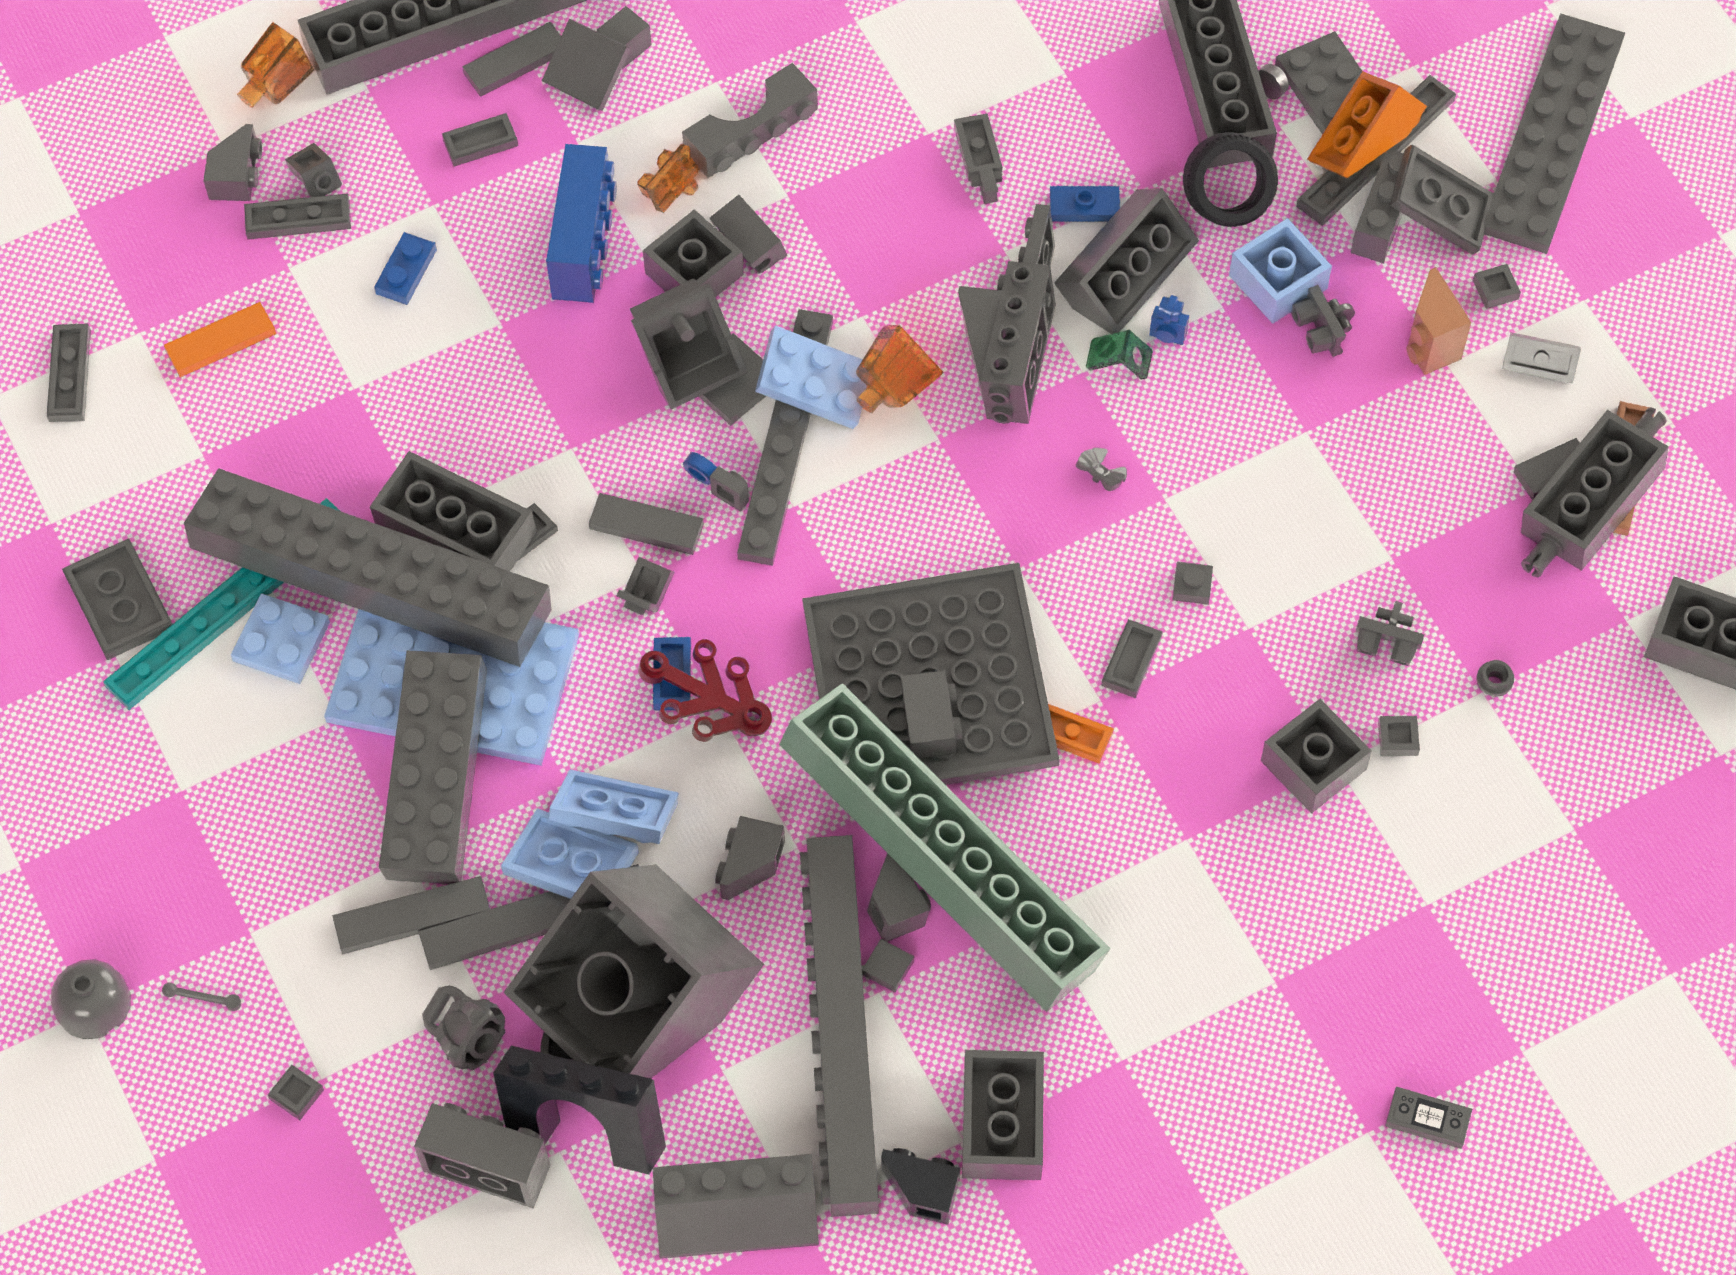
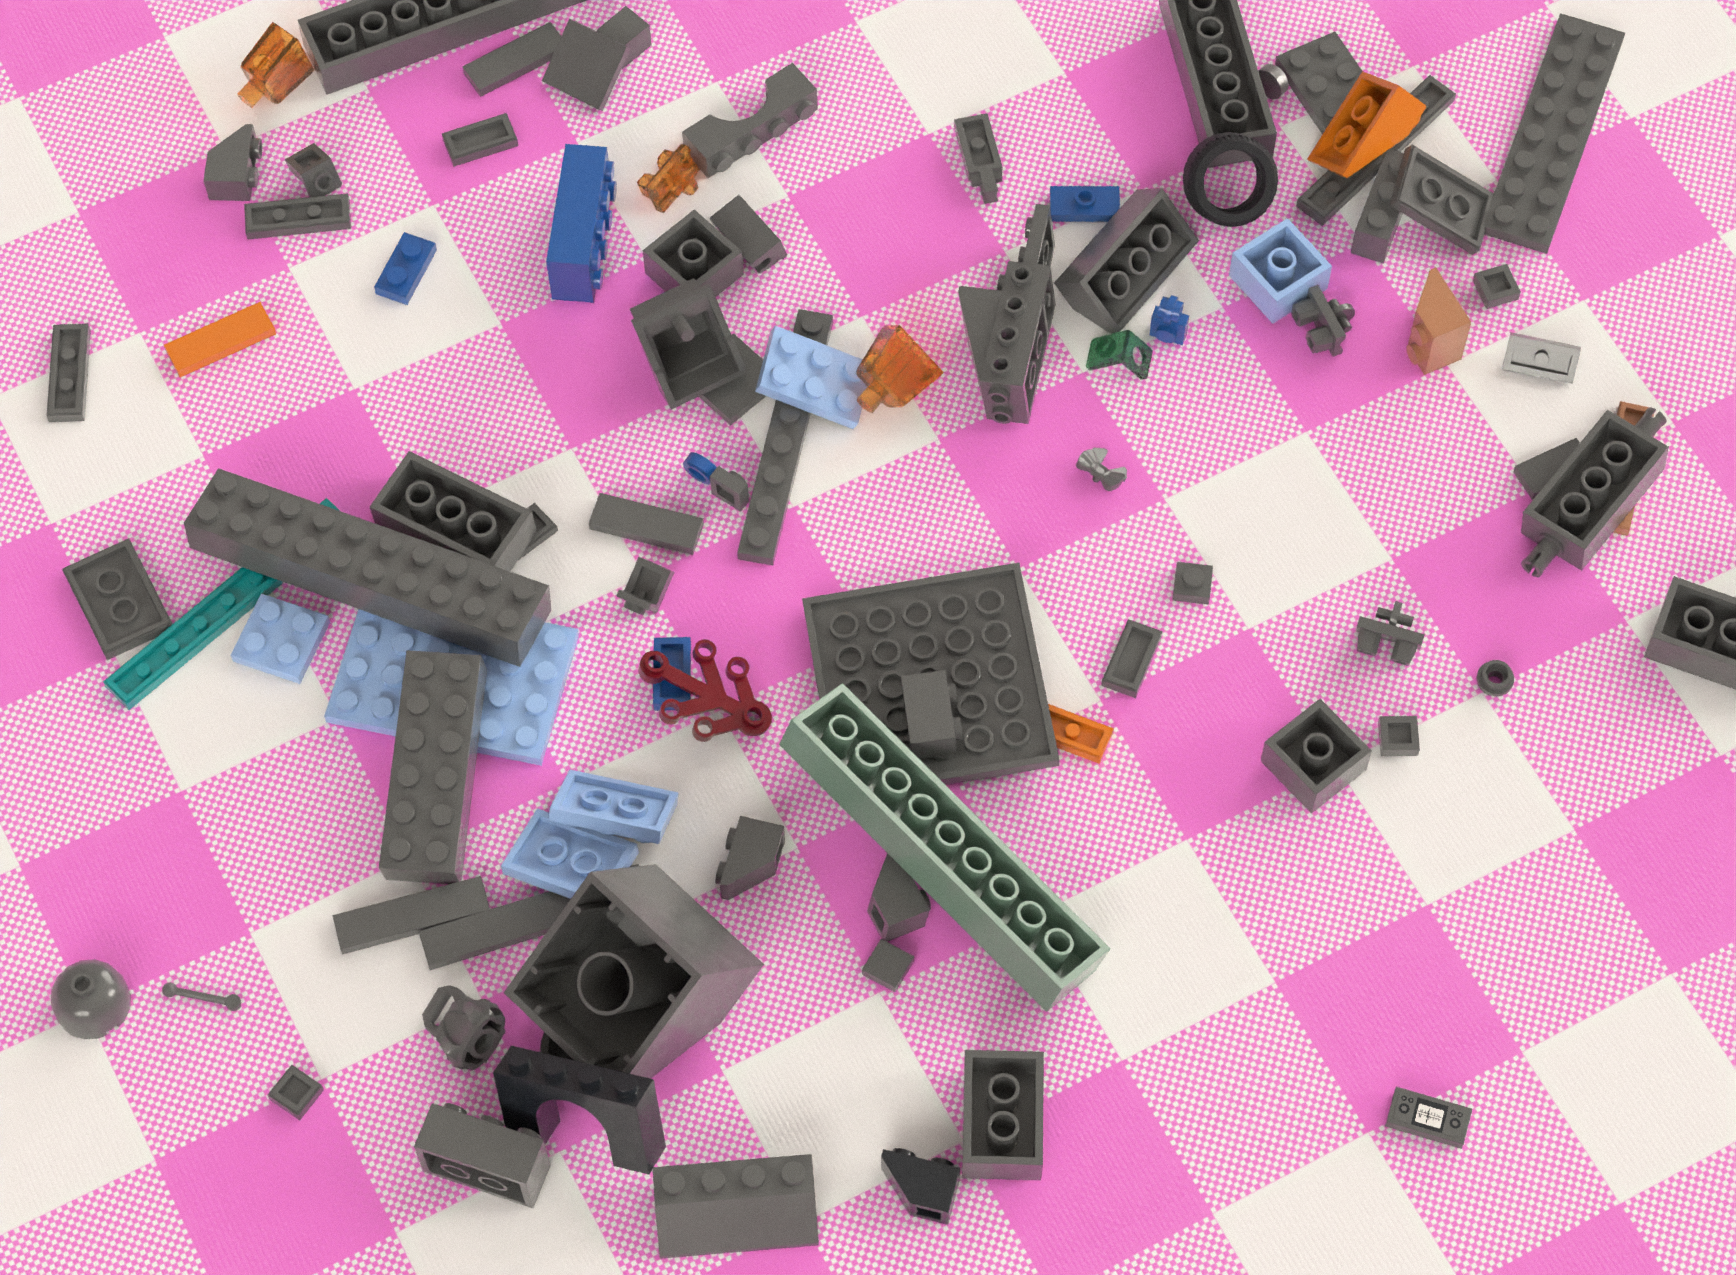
dark grey brick [800,835,879,1217] -> none

